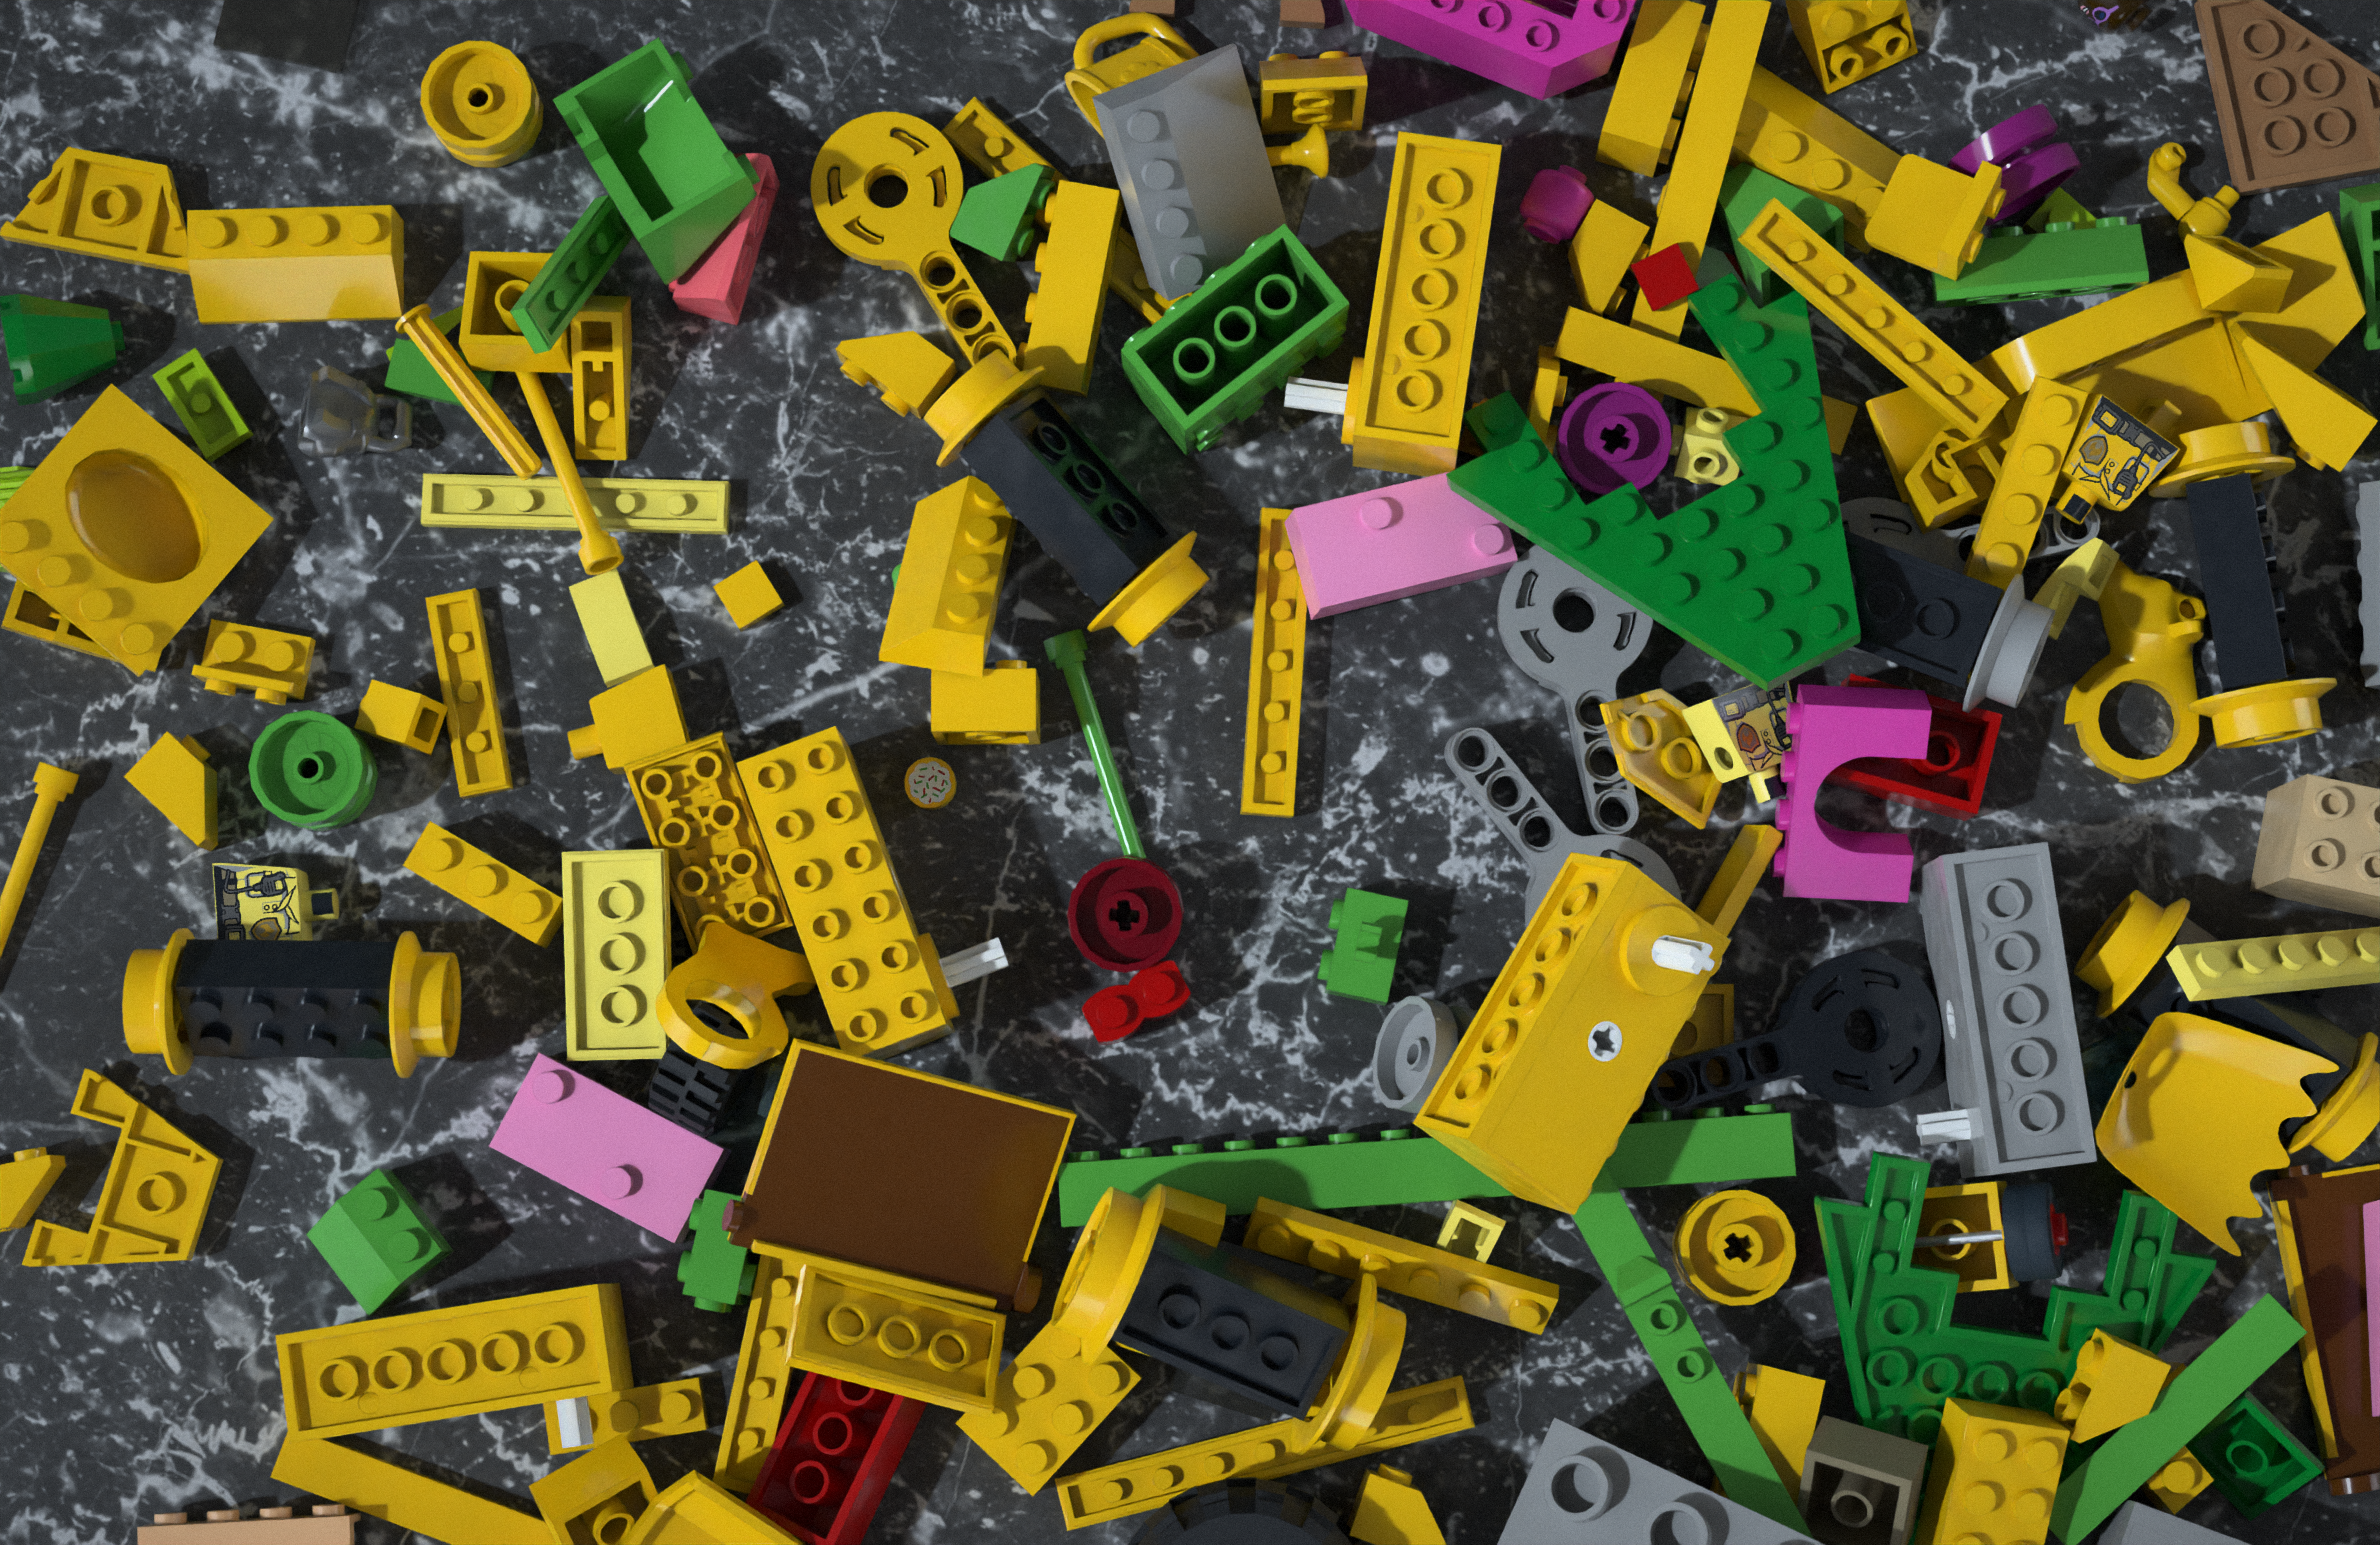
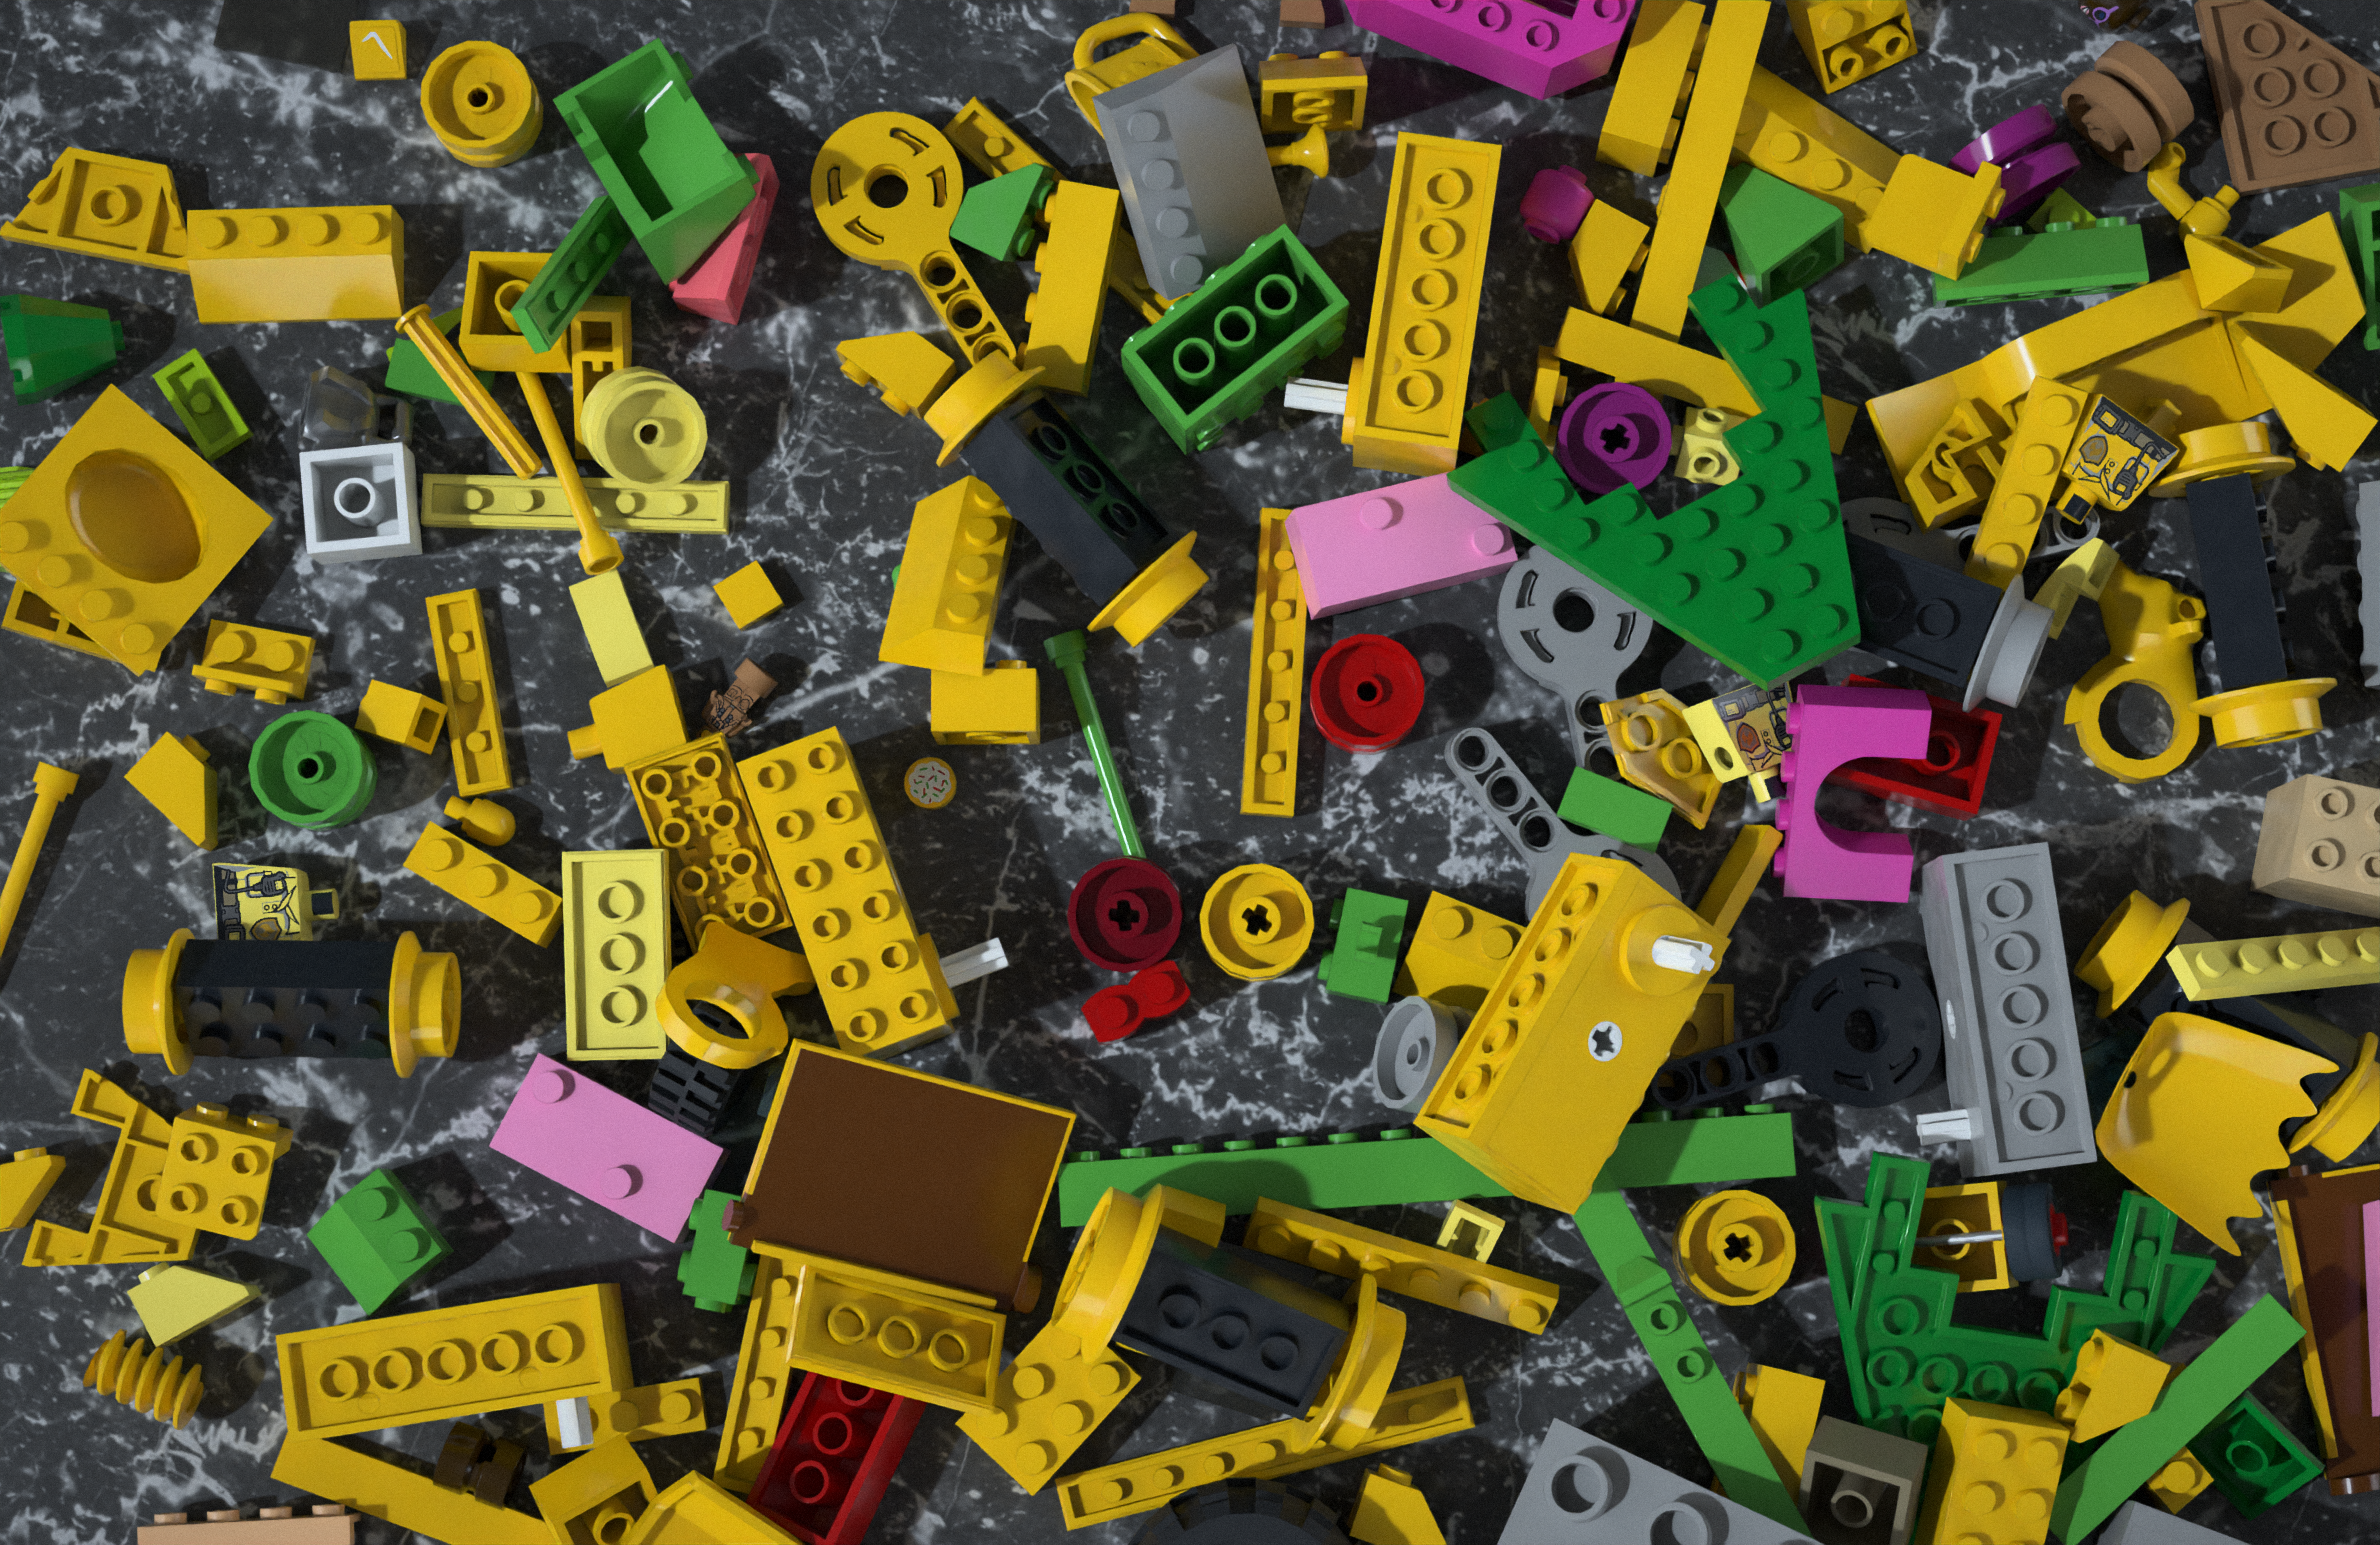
red tile [1630,243,1699,312] -> none
yellow plate [1737,197,2010,440] -> none
none -> yellow piece [82,1329,204,1430]
none -> light yellow slope [127,1262,262,1347]
none -> yellow bracket [155,1102,294,1240]
none -> white brick [299,442,422,565]
none -> yellow slope [349,20,407,81]
none -> dark brown wheel [433,1421,529,1511]
none -> yellow cylinder [444,795,516,846]
none -> light yellow wheel [580,366,708,492]
none -> medium nougat piece [696,657,779,739]
none -> yellow wheel [1200,863,1314,983]
none -> red wheel [1309,634,1425,755]
none -> yellow slope [1392,891,1526,1011]
none -> bright green tile [1556,766,1674,855]
none -> medium nougat wheel [2061,40,2194,172]

